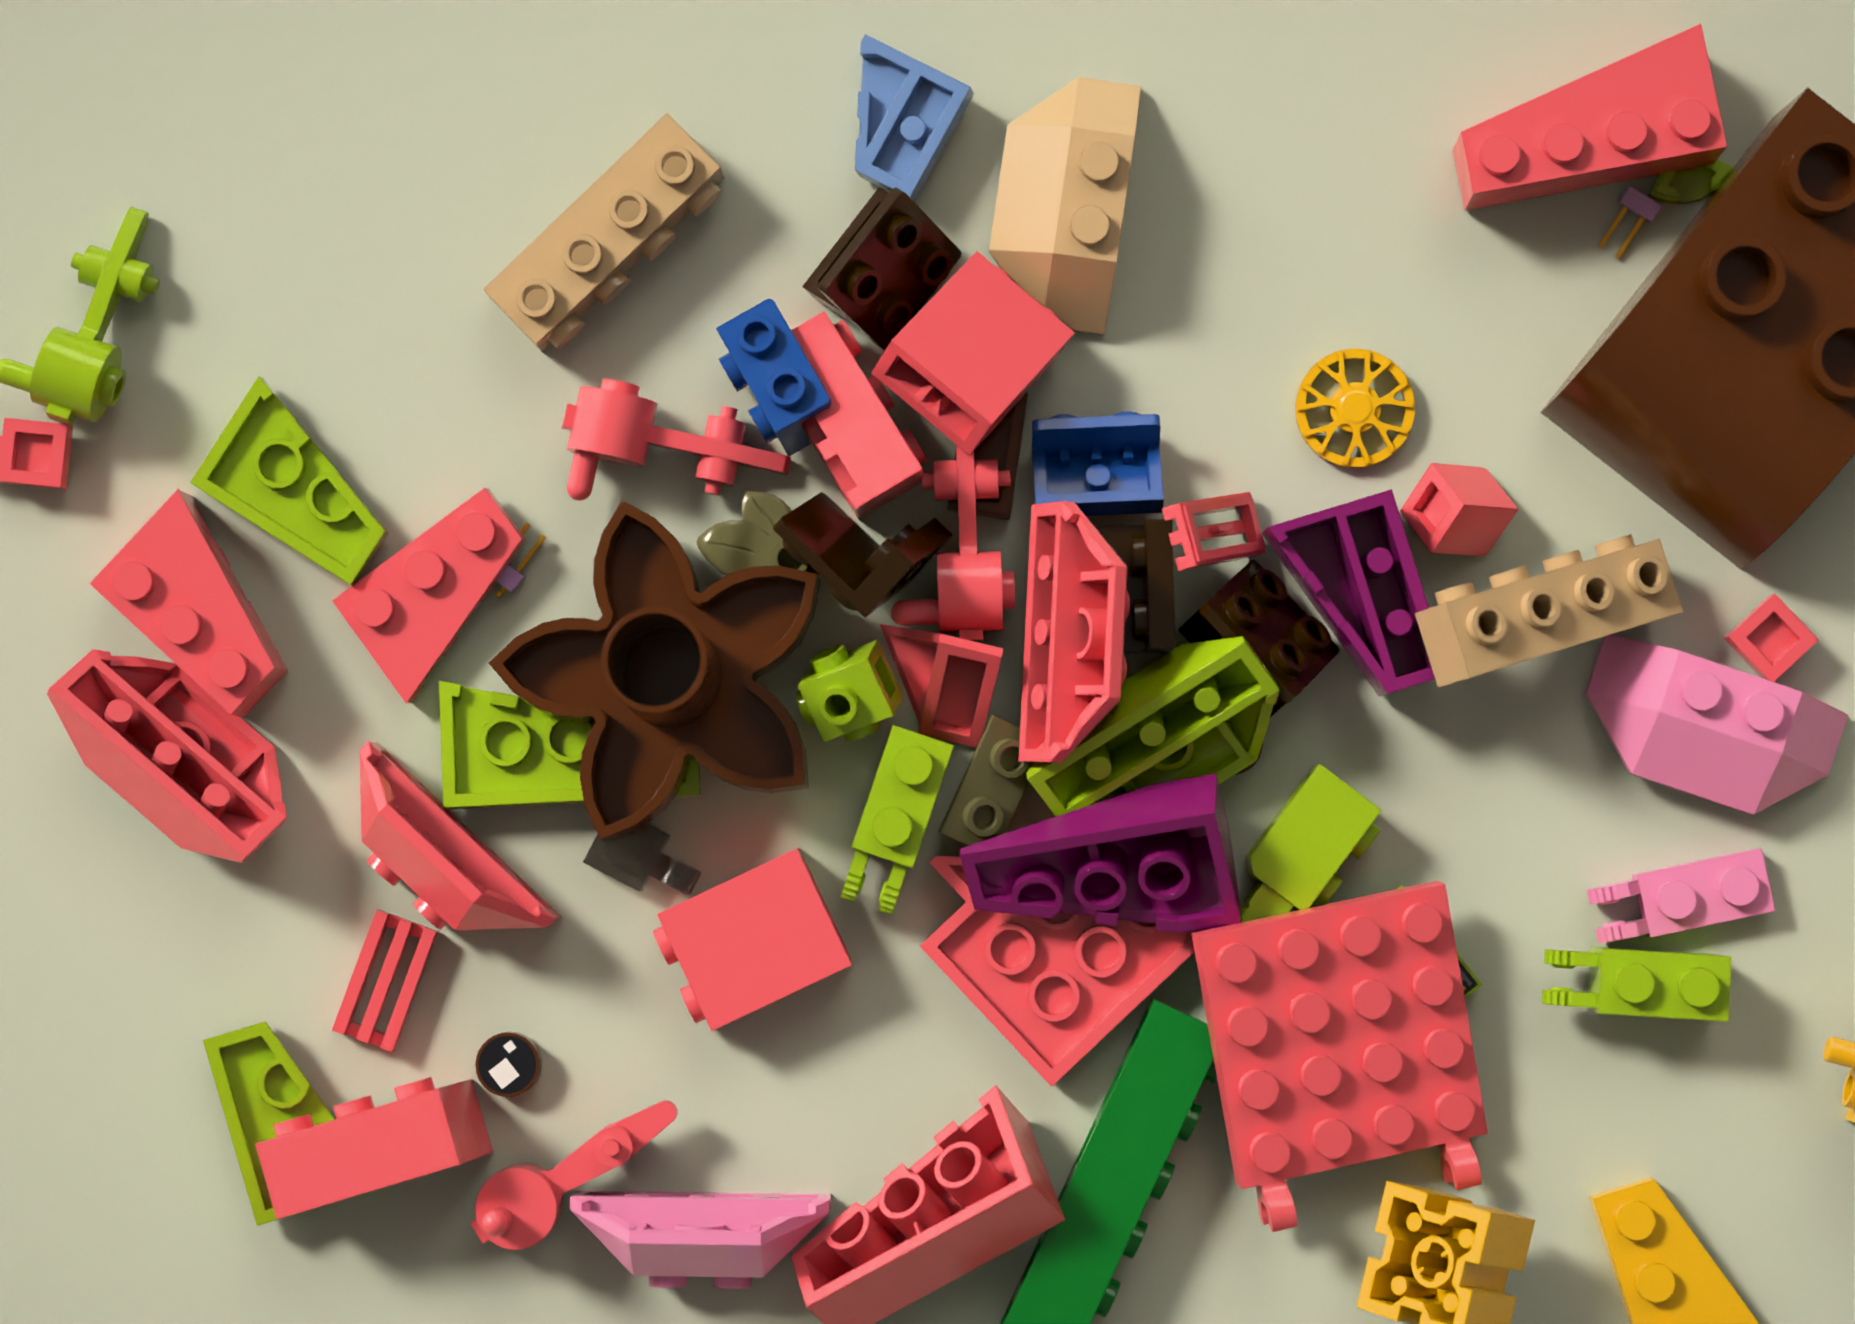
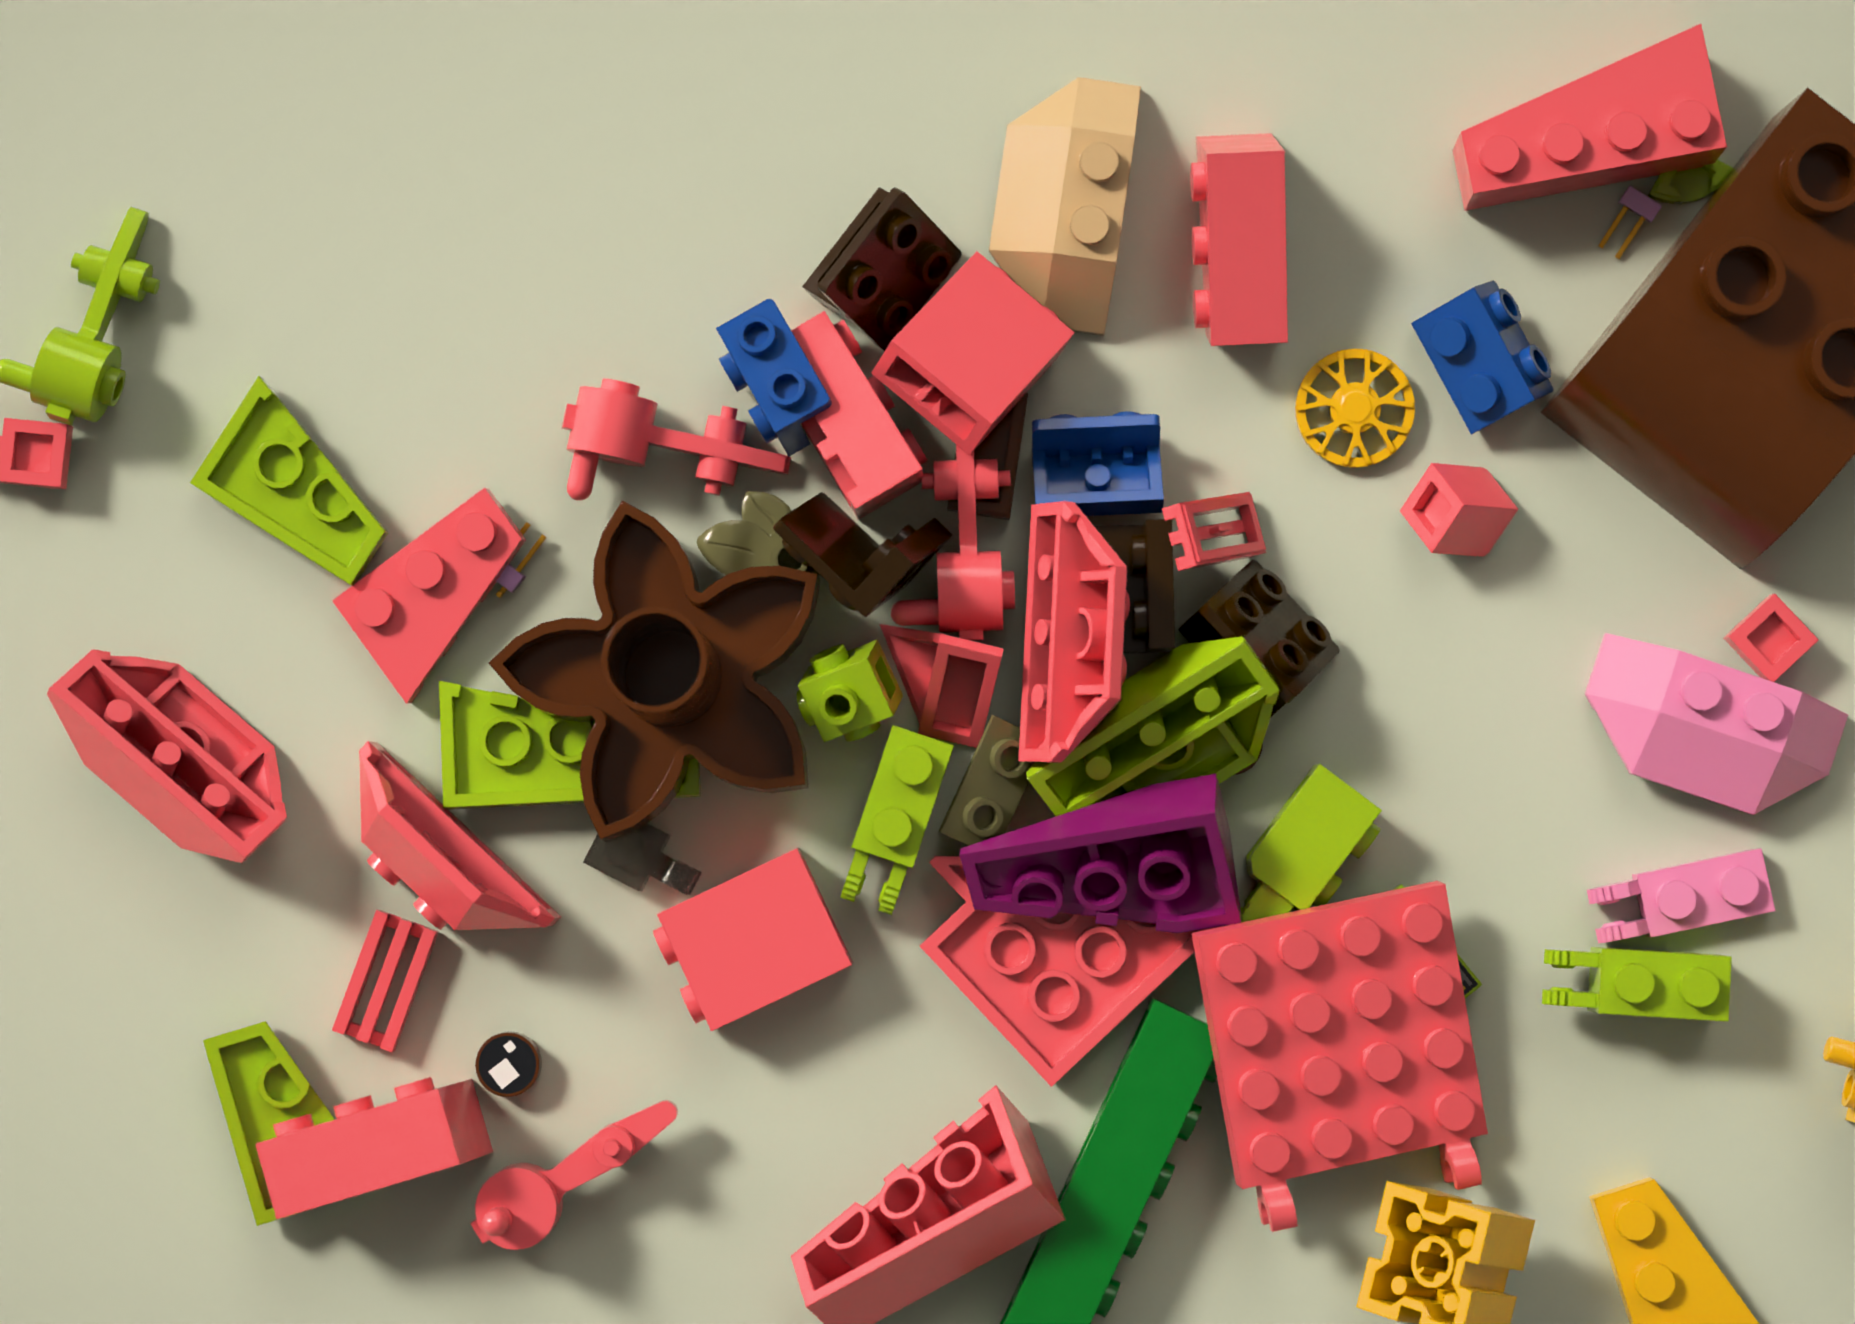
coral wedge [89,489,288,717] -> none
tan brick [483,113,724,353] -> none
bright pink wedge [570,1190,831,1289] -> none
medium blue wing [855,34,974,202] -> none
magenta wedge [1262,489,1435,696] -> none
tan brick [1414,534,1683,688] -> none
none -> coral wedge [1190,133,1288,346]
none -> blue bracket [1411,280,1553,435]

